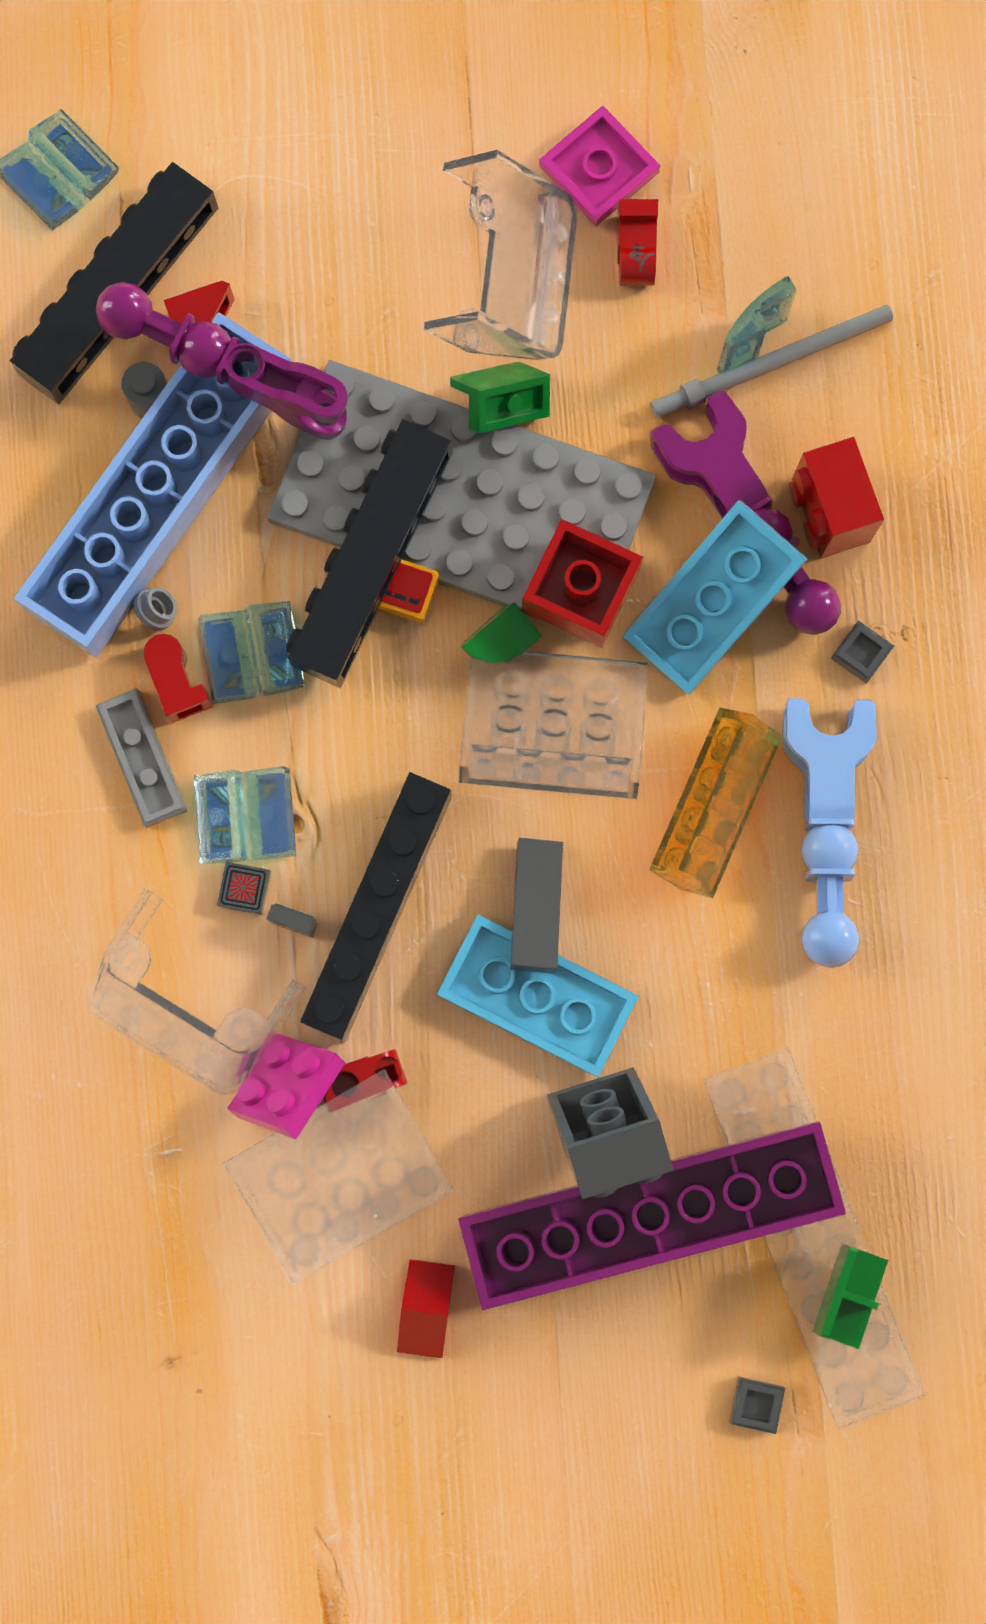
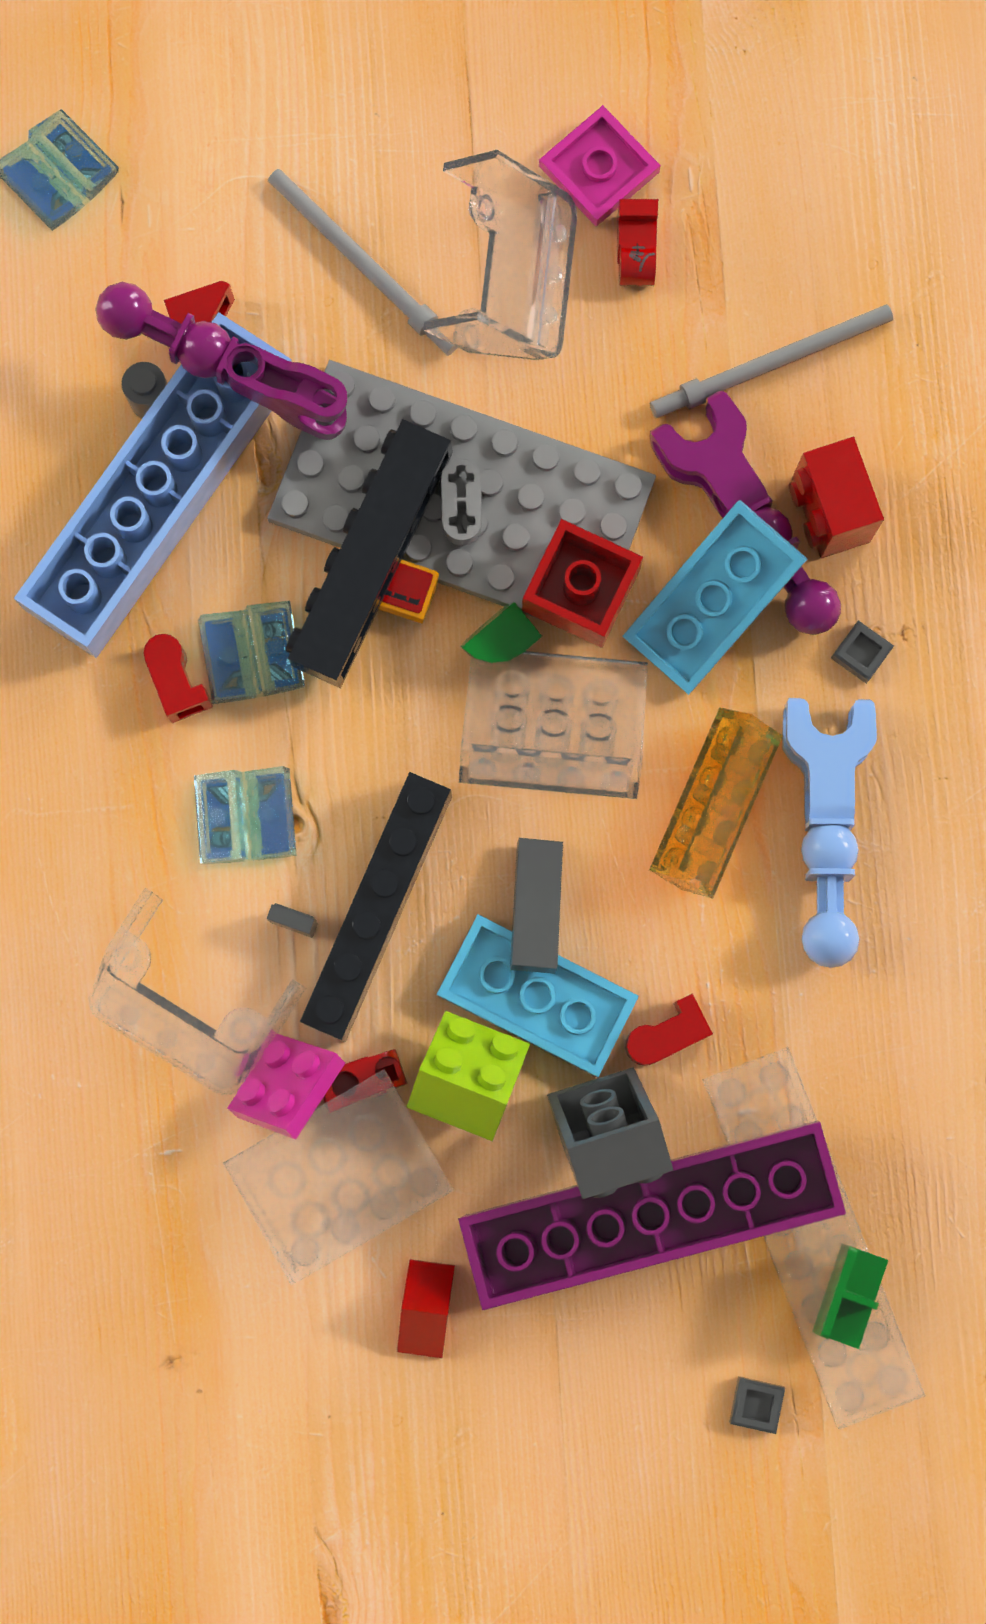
black brick [10,161,219,405] -> none
light grey tile [96,688,188,828] -> none
light grey plate [134,587,177,631] -> none
tile [217,862,271,915] -> none
green panel [450,362,550,434] -> none
clear light blue slope [717,276,797,373] -> none
none -> light grey bar [268,169,459,356]
none -> lime brick [406,1011,530,1142]
none -> light grey beam [441,459,482,546]
none -> red leg [625,993,713,1066]

